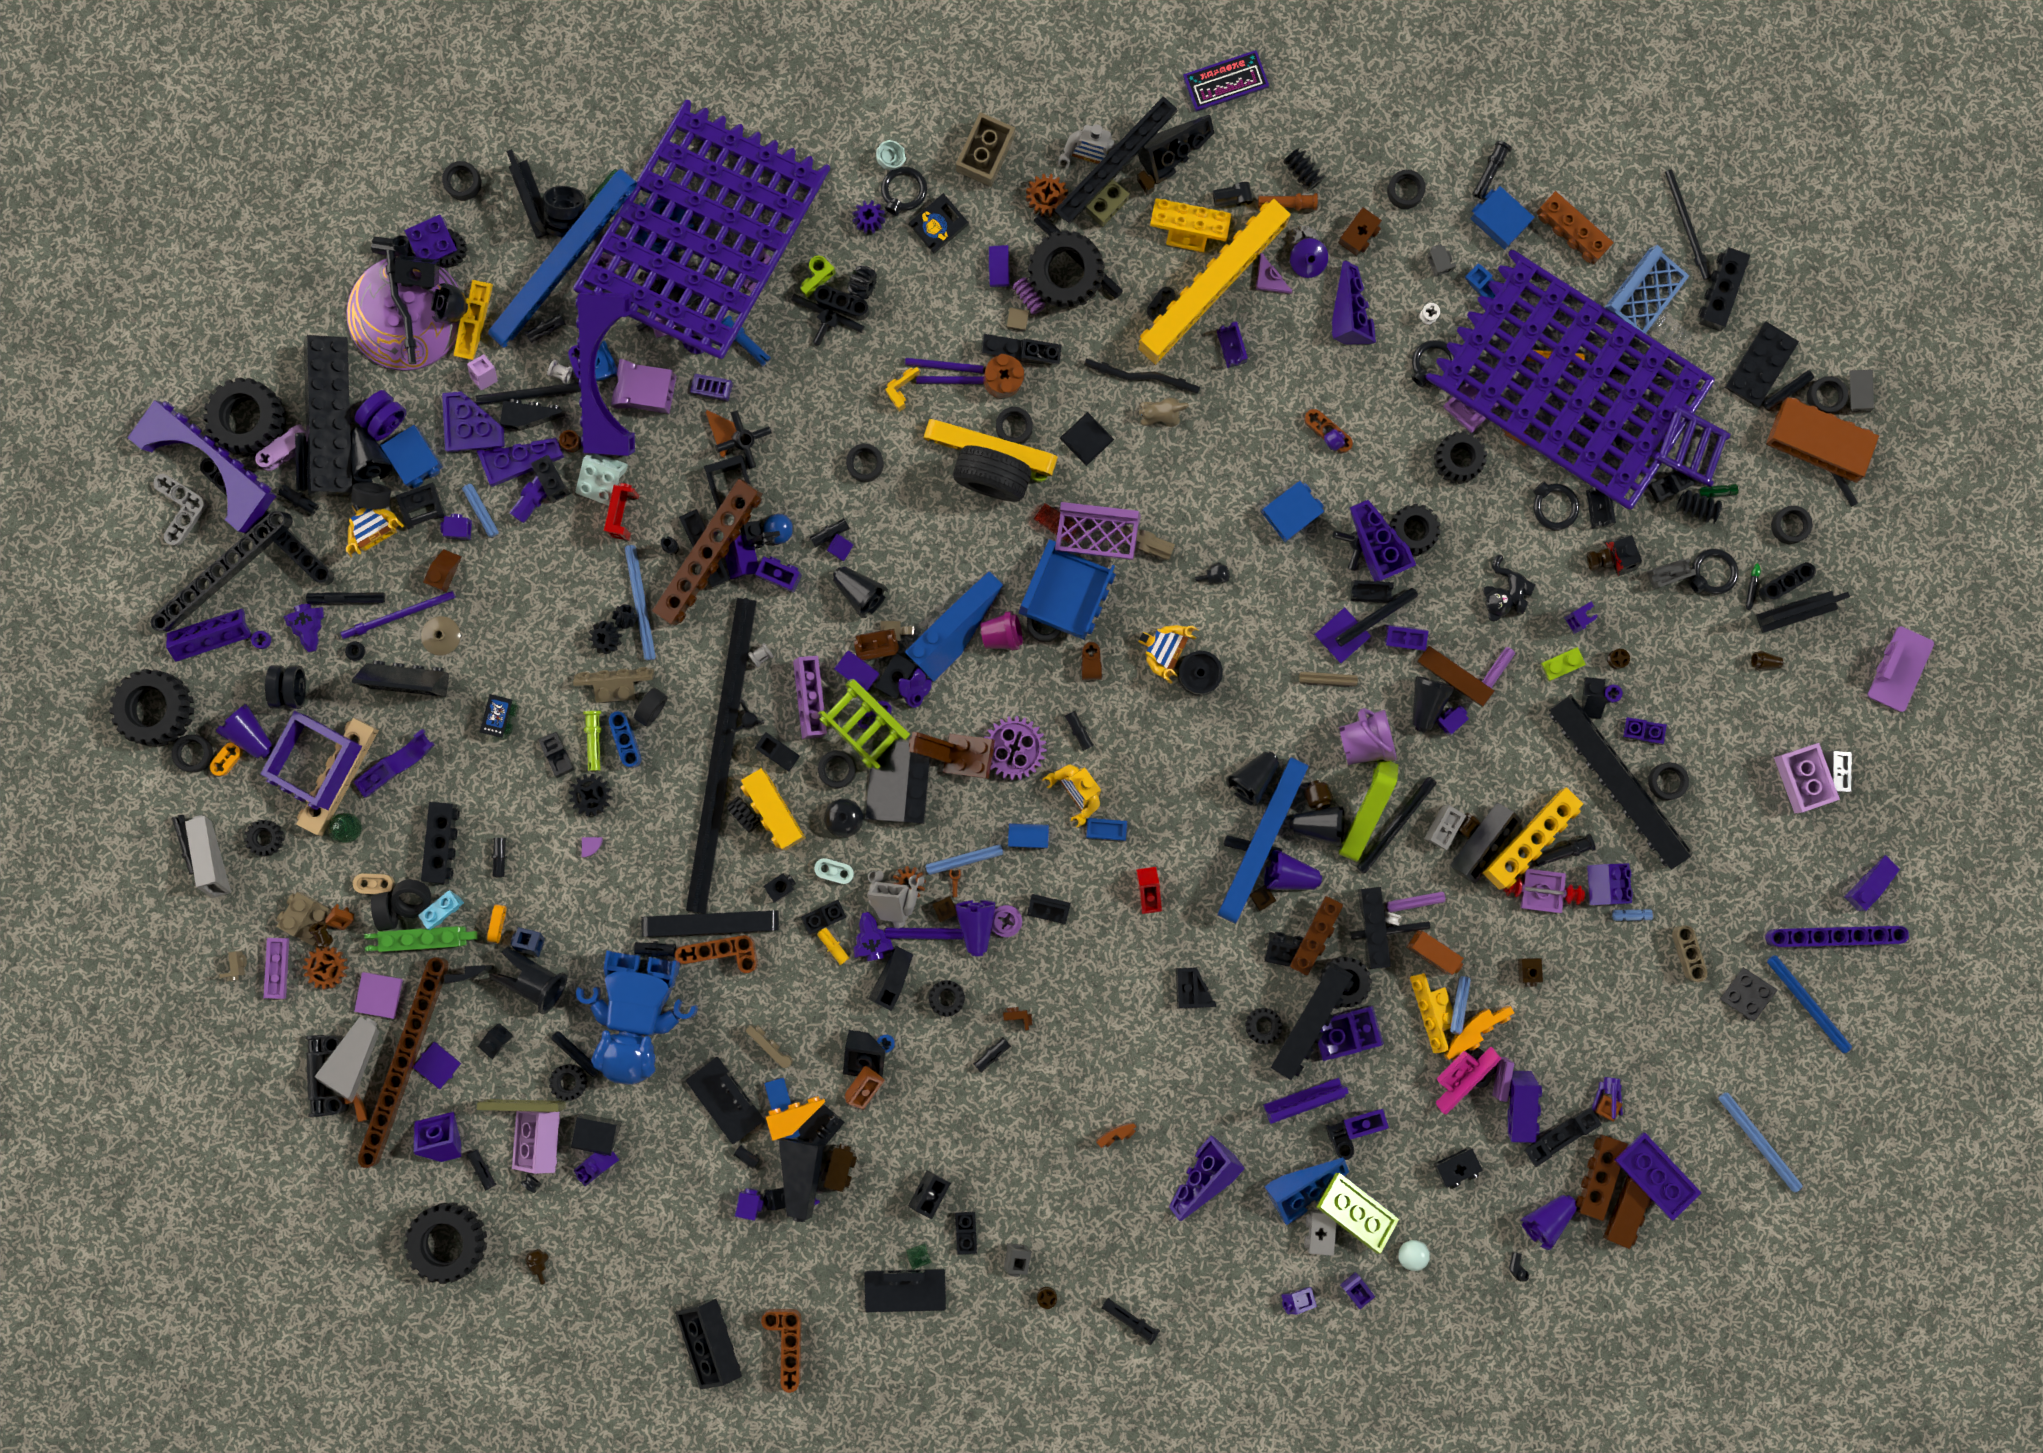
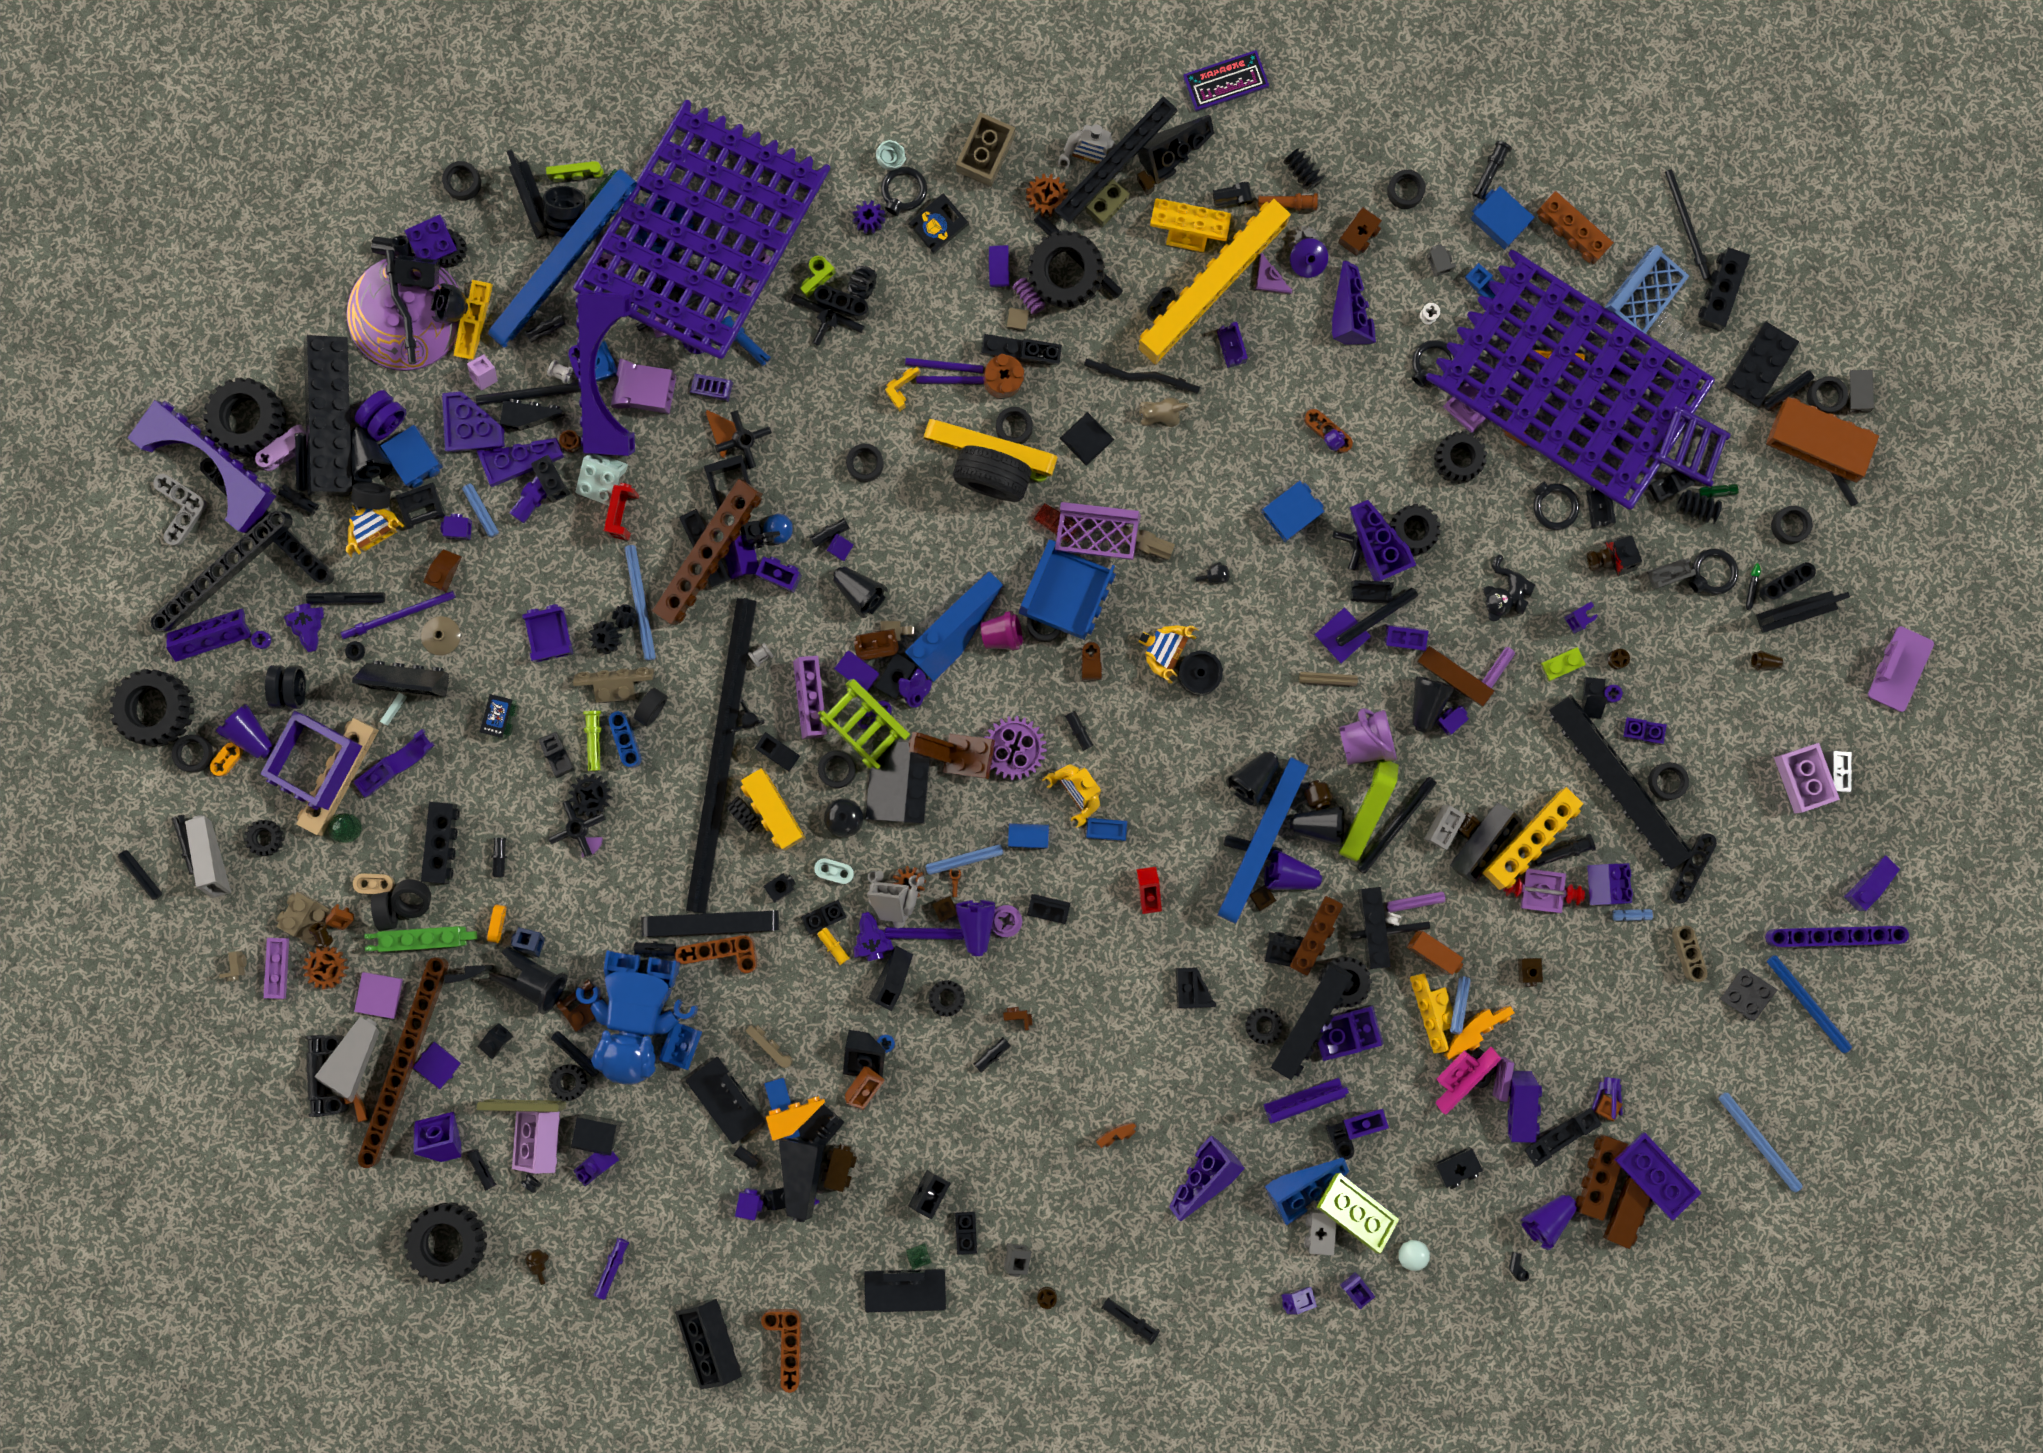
medium azure bracket [418,890,464,930] -> none
black pin [661,536,679,555] -> none
none -> black axle [118,850,162,900]
none -> light aqua piece [380,692,407,726]
none -> dark purple panel [522,604,573,663]
none -> lime plate [546,161,604,182]
none -> black bar [548,800,606,857]
none -> reddish brown plate [556,979,604,1032]
none -> dark purple pin [594,1238,629,1300]
none -> blue bracket [659,1023,702,1070]
none -> black beam [1669,833,1717,904]

